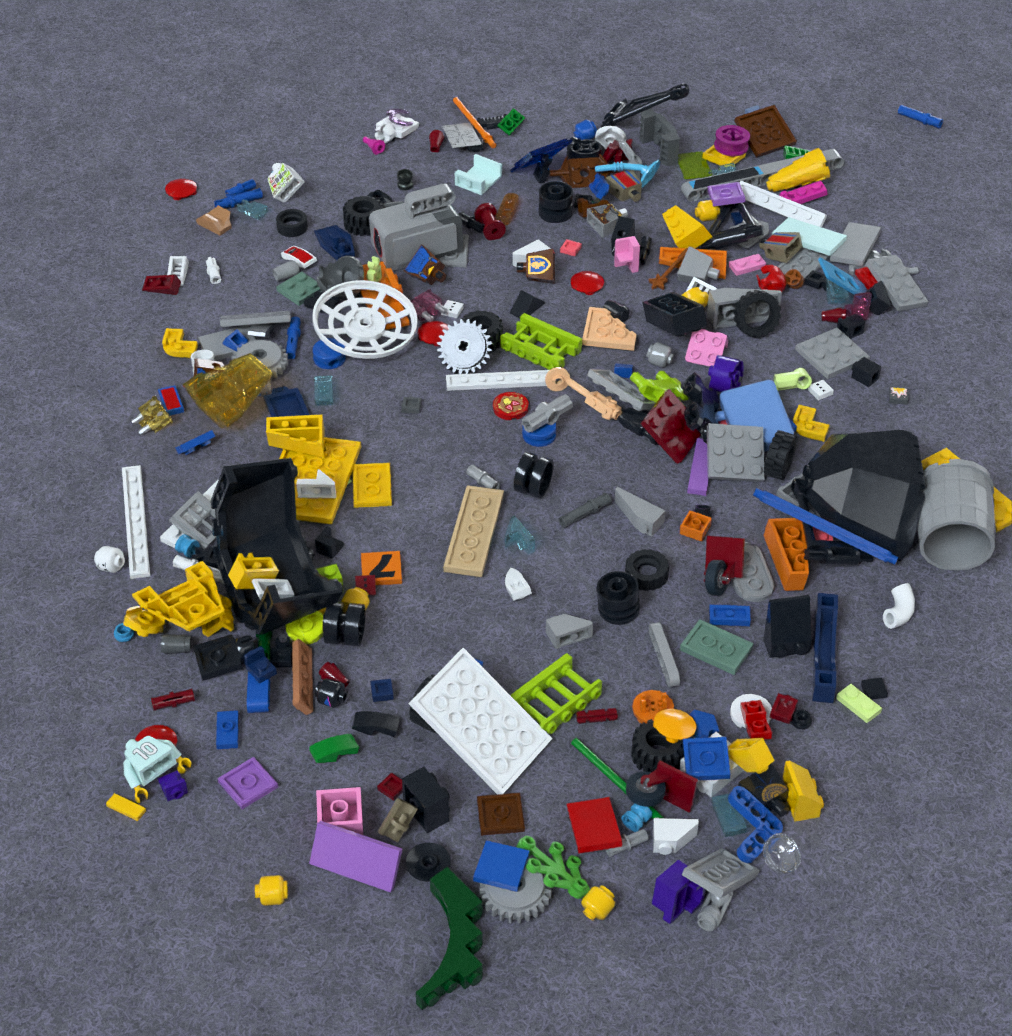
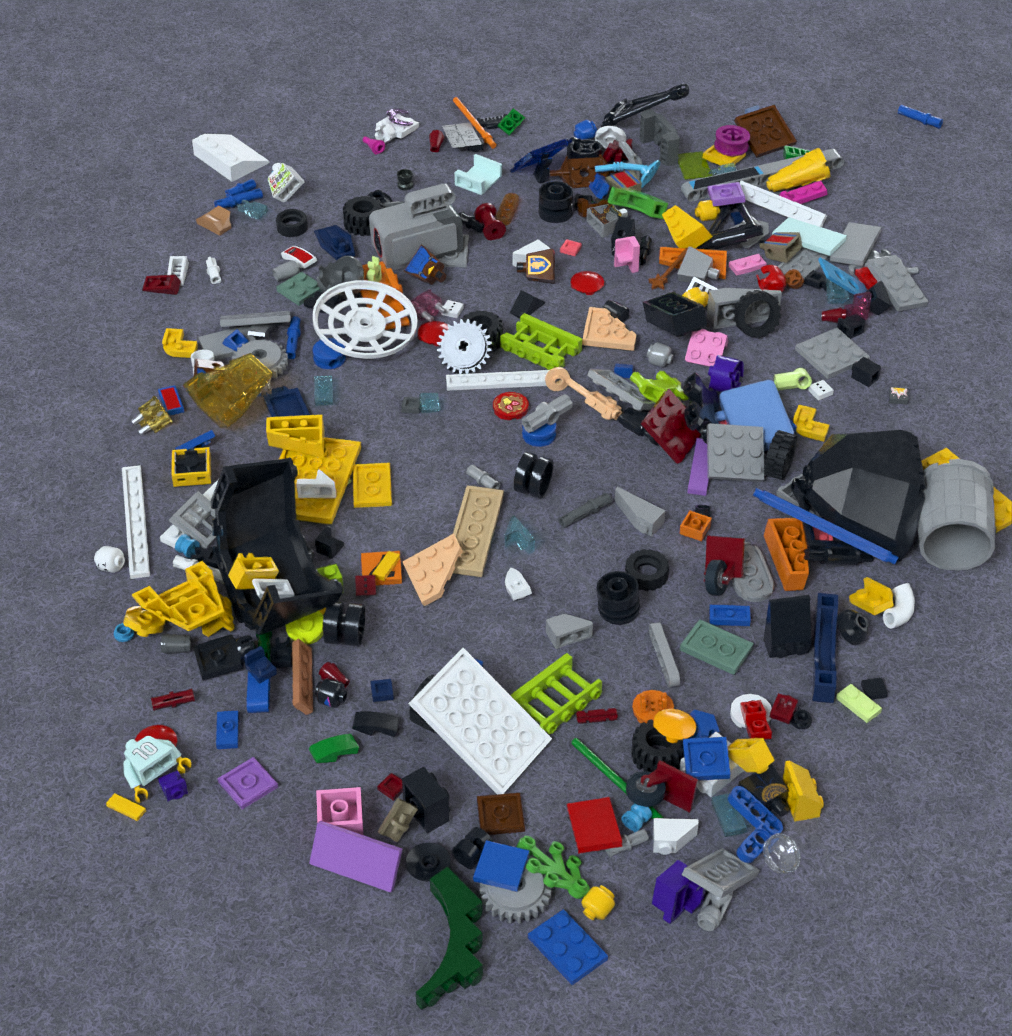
red dish [165,178,197,200] -> none
yellow head [255,875,288,906] -> none
yellow head [341,587,370,614] -> none
none -> piece [172,447,211,487]
none -> white slope [192,134,270,182]
none -> yellow piece [373,551,400,581]
none -> light nougat plate [403,534,463,606]
none -> clear light blue plate [419,393,440,413]
none -> black wheel [452,827,493,870]
none -> blue plate [528,909,608,985]
none -> bright green arch [607,187,668,219]
none -> black piece [837,609,869,646]
none -> yellow bracket [849,577,894,616]

